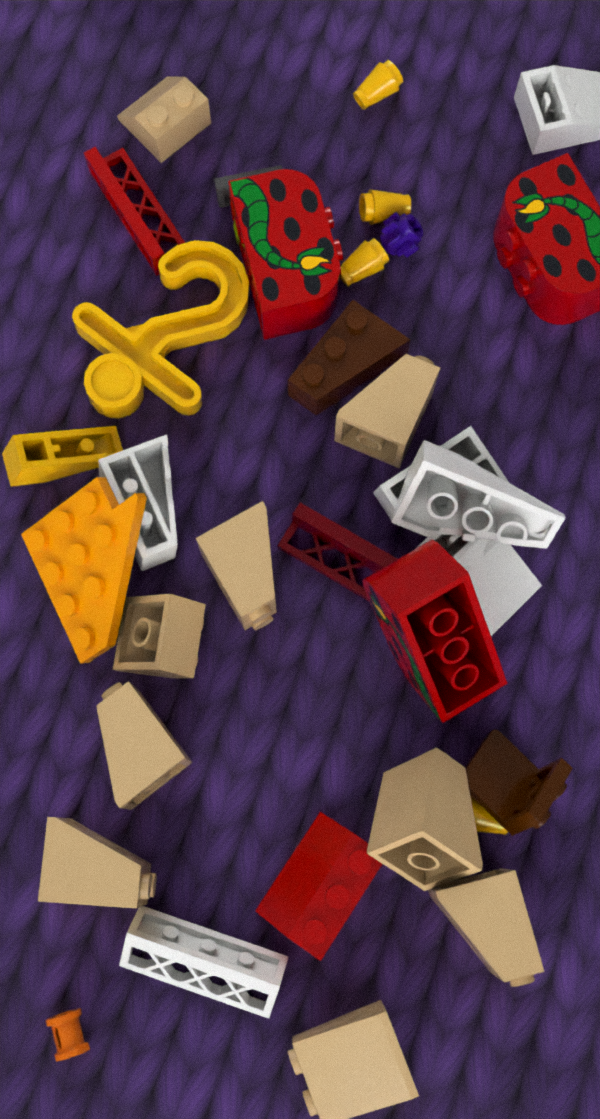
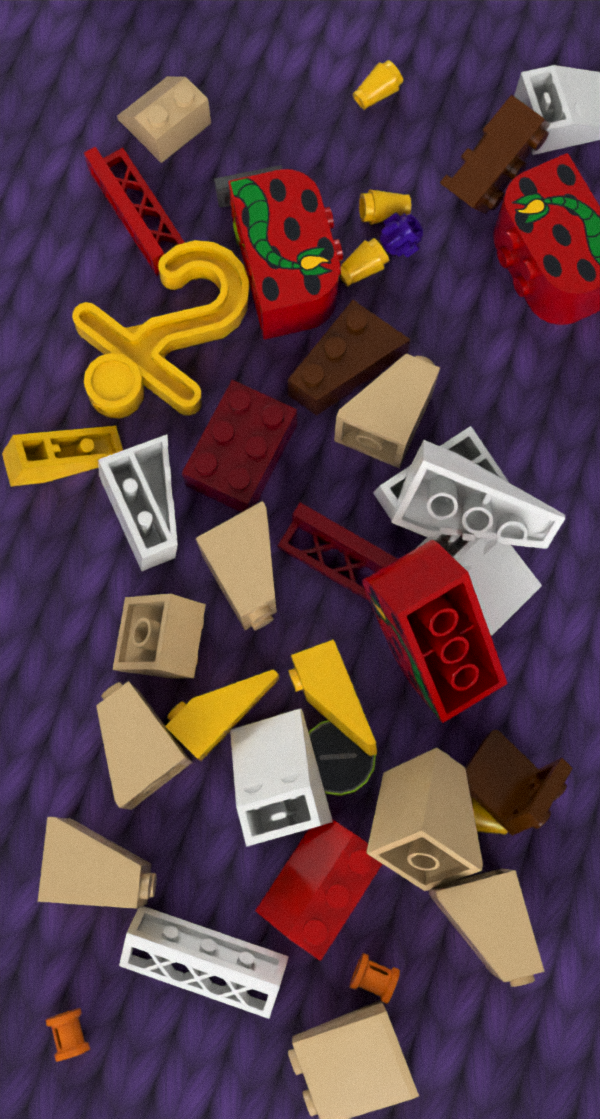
light orange wing [21,477,147,664] -> none
none -> yellow slope [165,669,280,761]
none -> dark red brick [182,380,297,512]
none -> white slope [230,708,333,847]
none -> yellow slope [288,639,377,756]
none -> black tile [308,720,376,796]
none -> orange bush [349,953,400,1004]
none -> reddish brown wedge [440,94,550,214]

